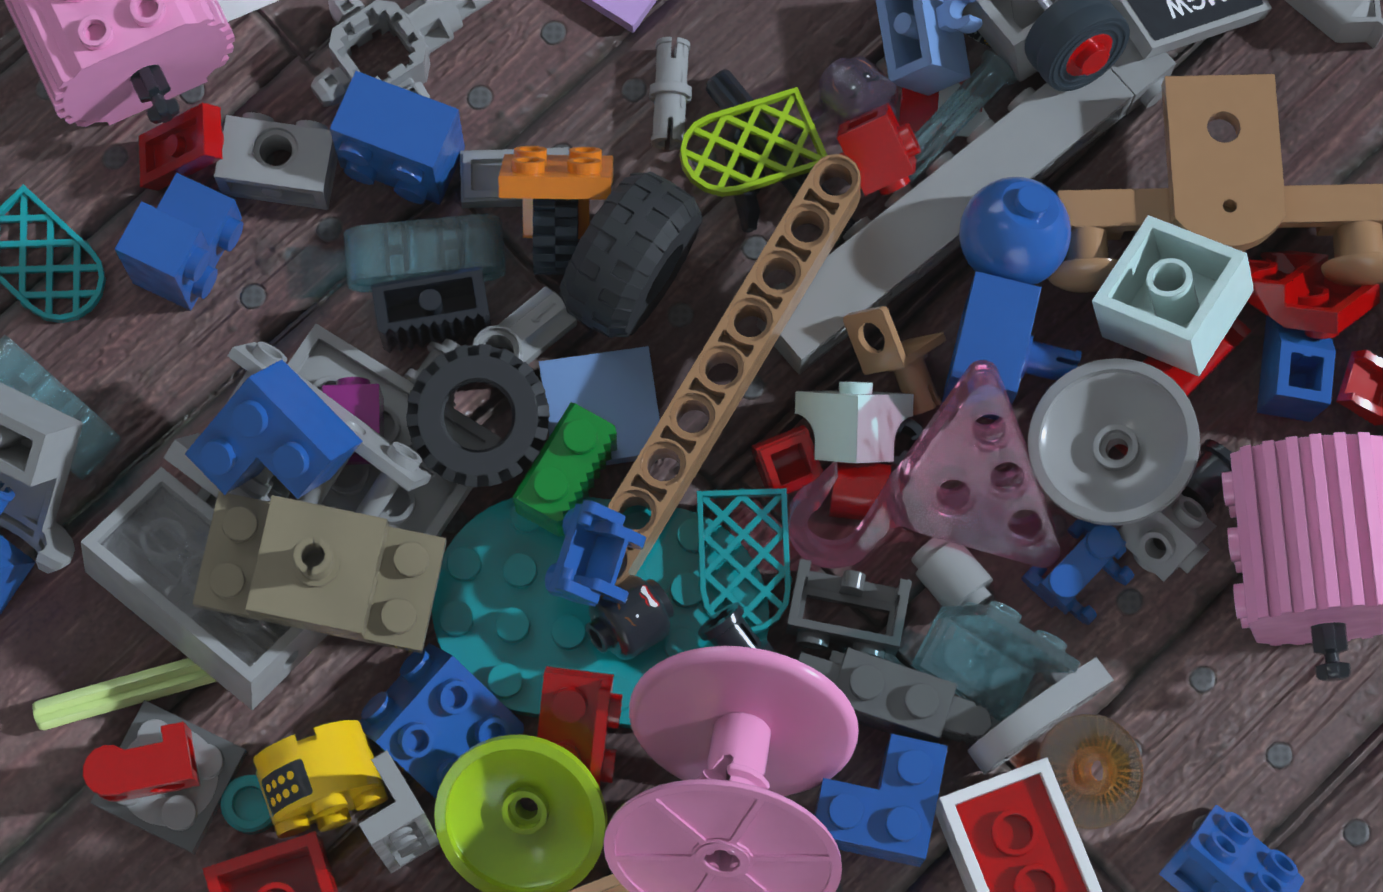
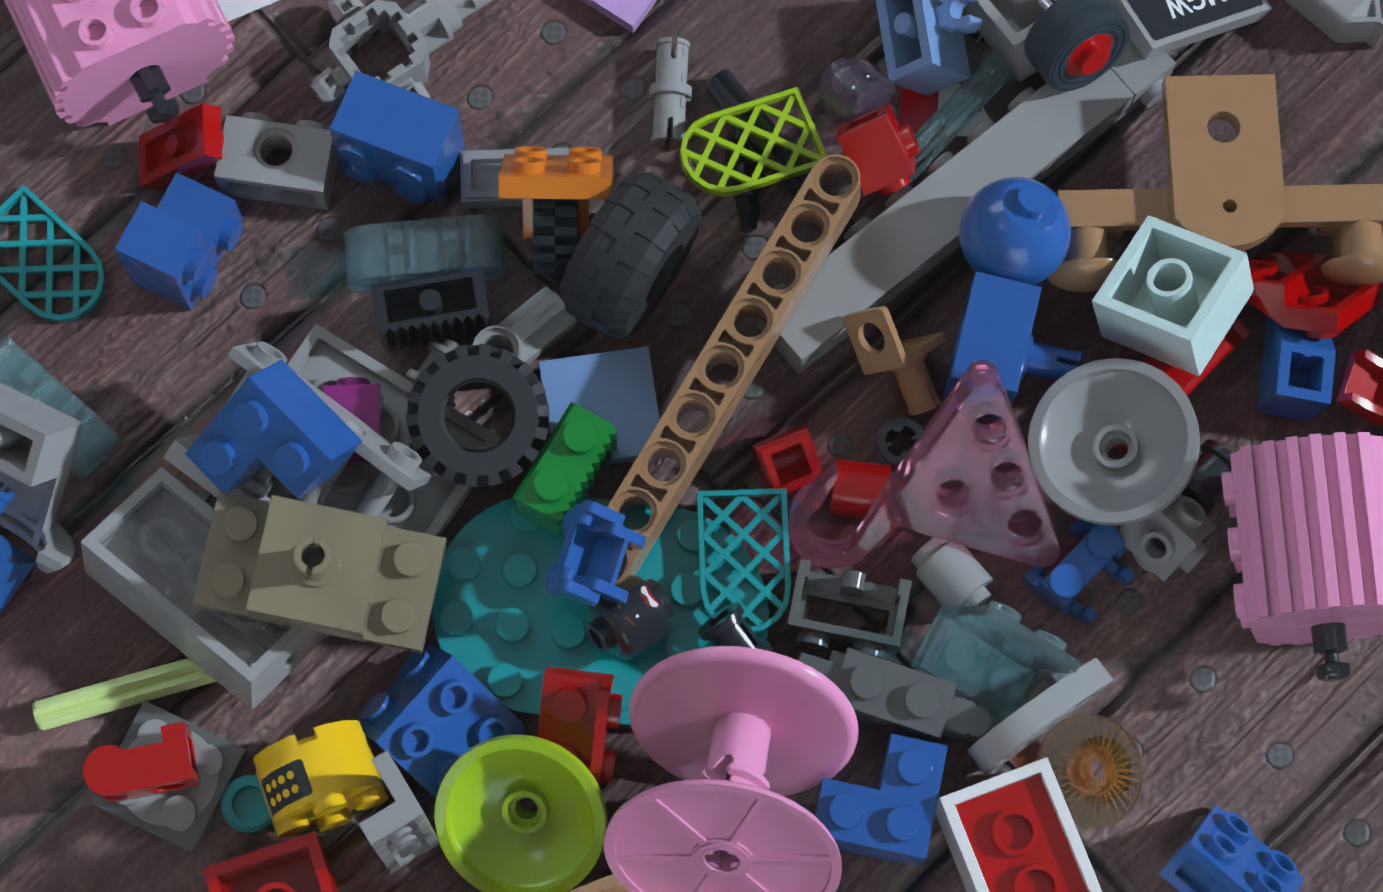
light aqua brick [795,382,914,463] -> none

